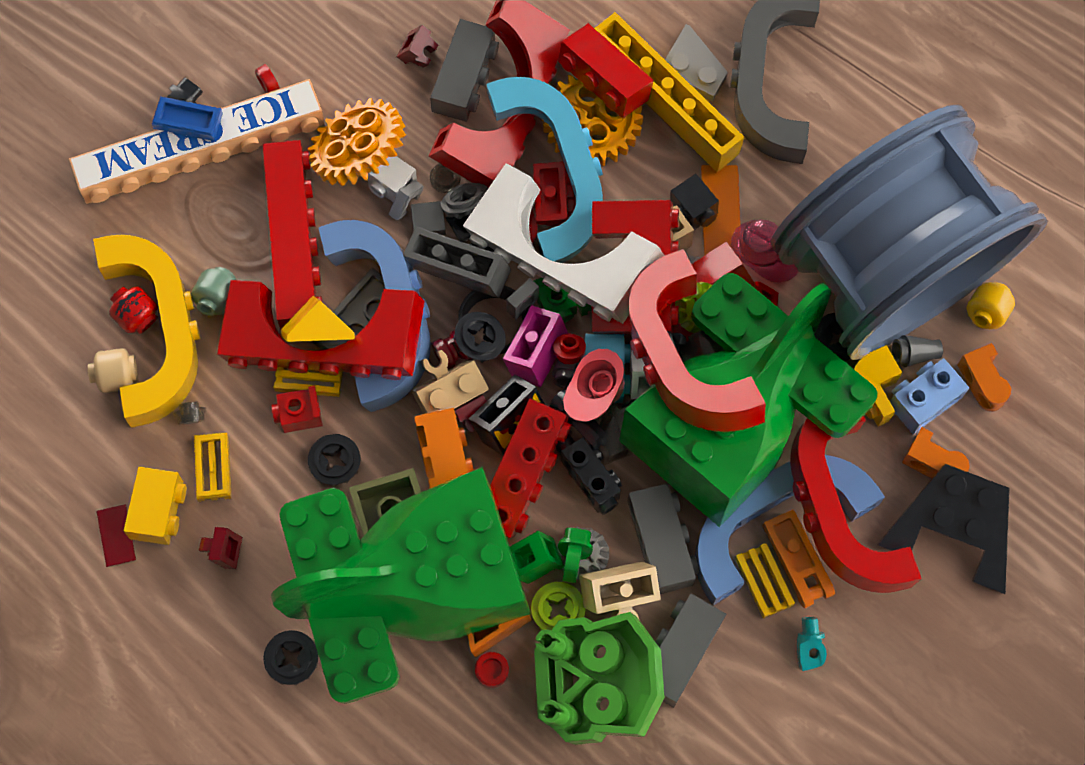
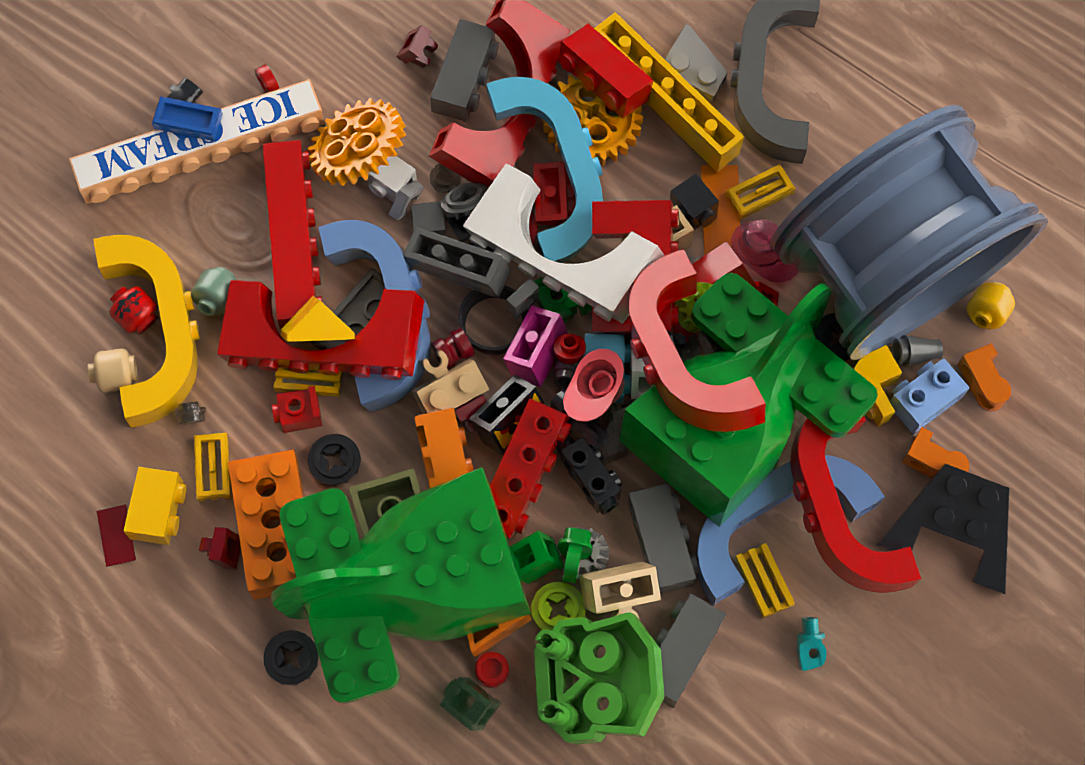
black gear [453,312,506,363] -> none
orange plate [762,509,835,608] -> none
none -> orange brick [228,449,305,600]
none -> clear green brick [440,677,502,731]
none -> yellow tile [725,164,796,220]

